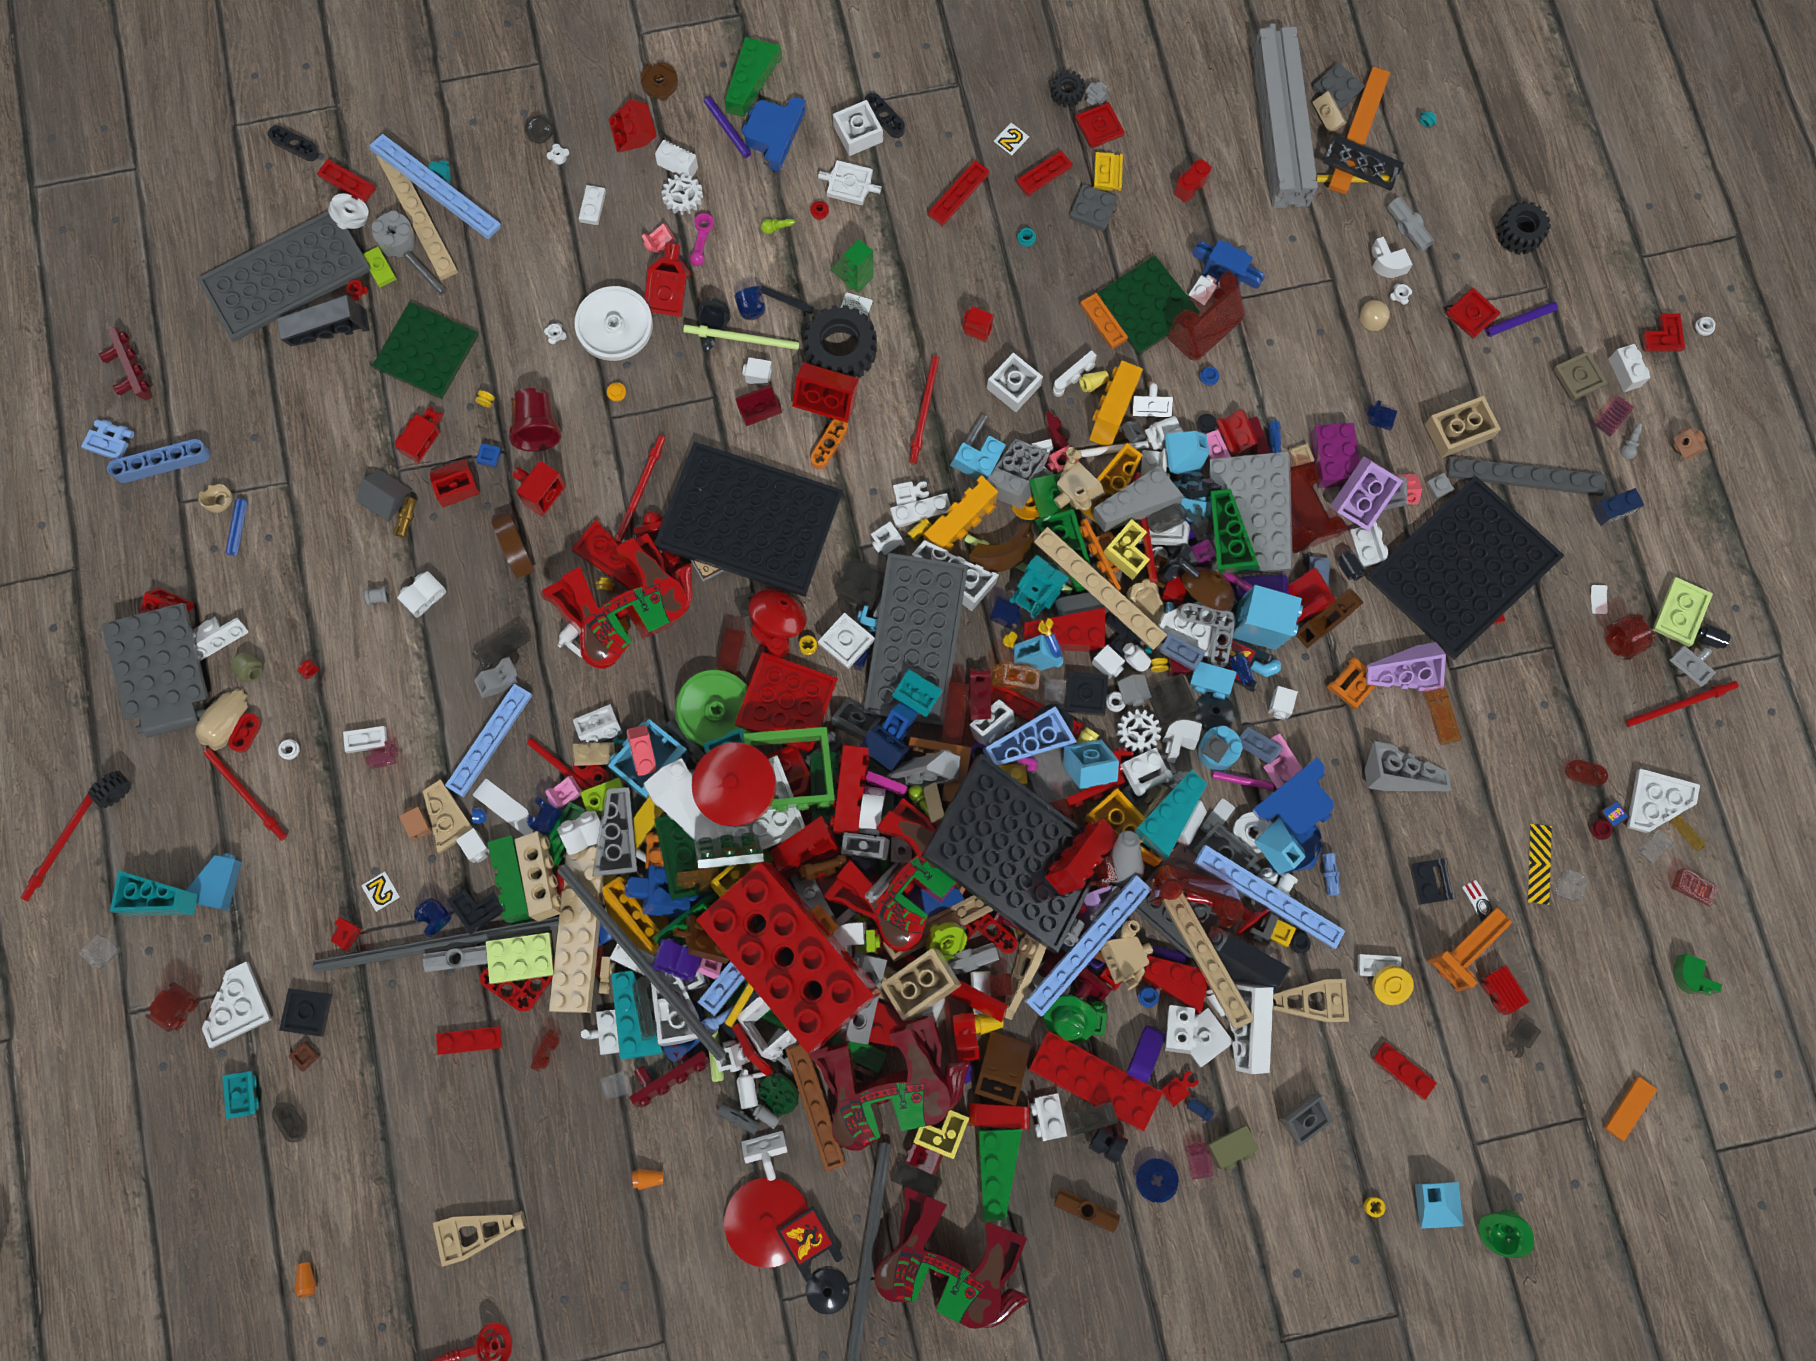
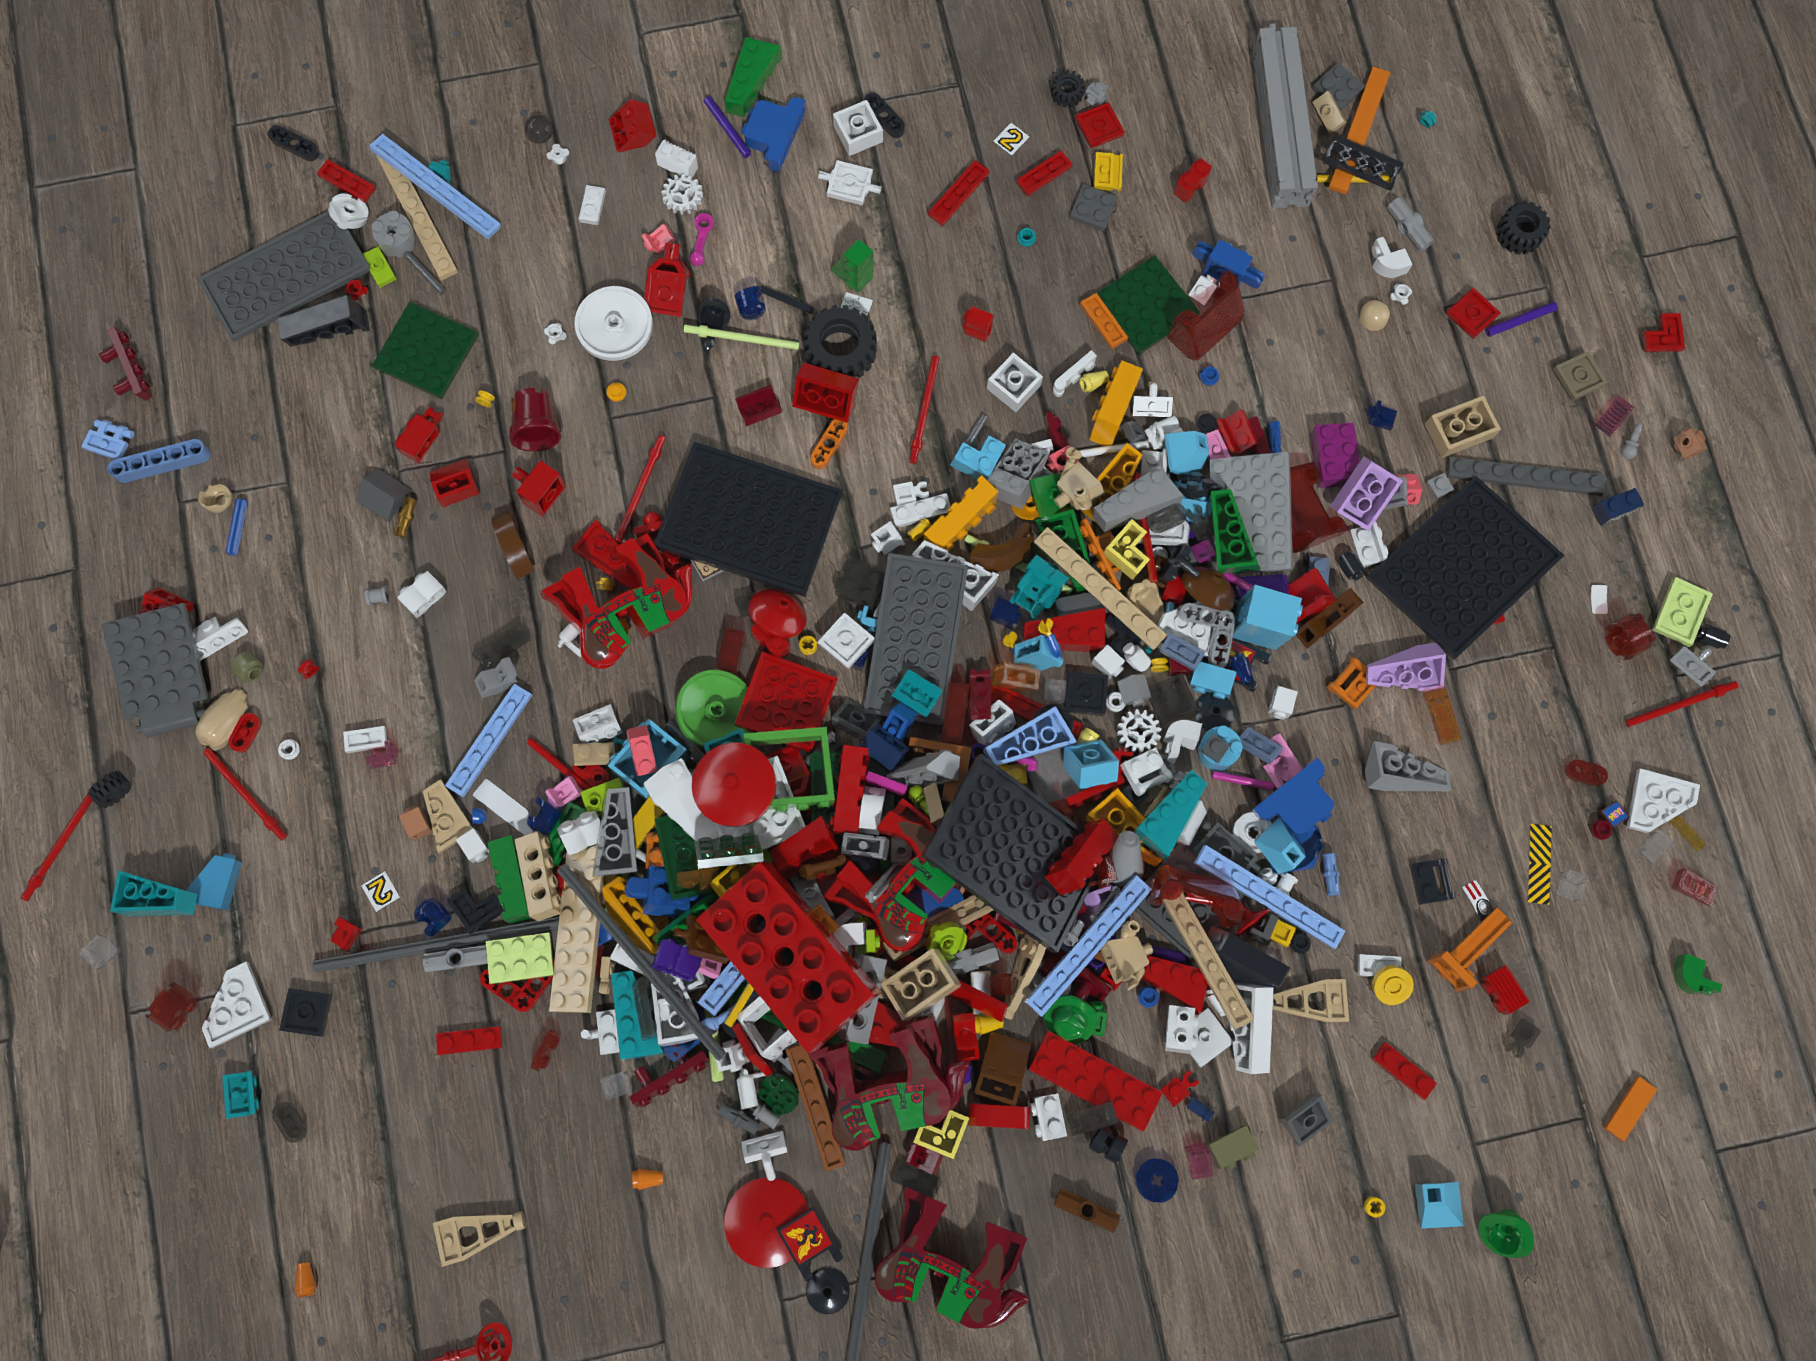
copper tile [288,1041,320,1072] -> none
blue plate [476,443,502,468] -> none
reddish brown plate [640,62,678,101] -> none
white brick [742,358,772,386] -> none
lime bar [761,218,795,234] -> none
red plate [810,201,829,220] -> none
green wedge [978,1129,1022,1221] -> none
dark purple beam [1126,1025,1166,1084] -> none
white sticker [1200,798,1235,833] -> none
medium azure arm [1250,660,1281,677] -> none
tan tile [1288,443,1315,469] -> none
white brick [1609,344,1650,392] -> none
white plate [1695,317,1715,336] -> none

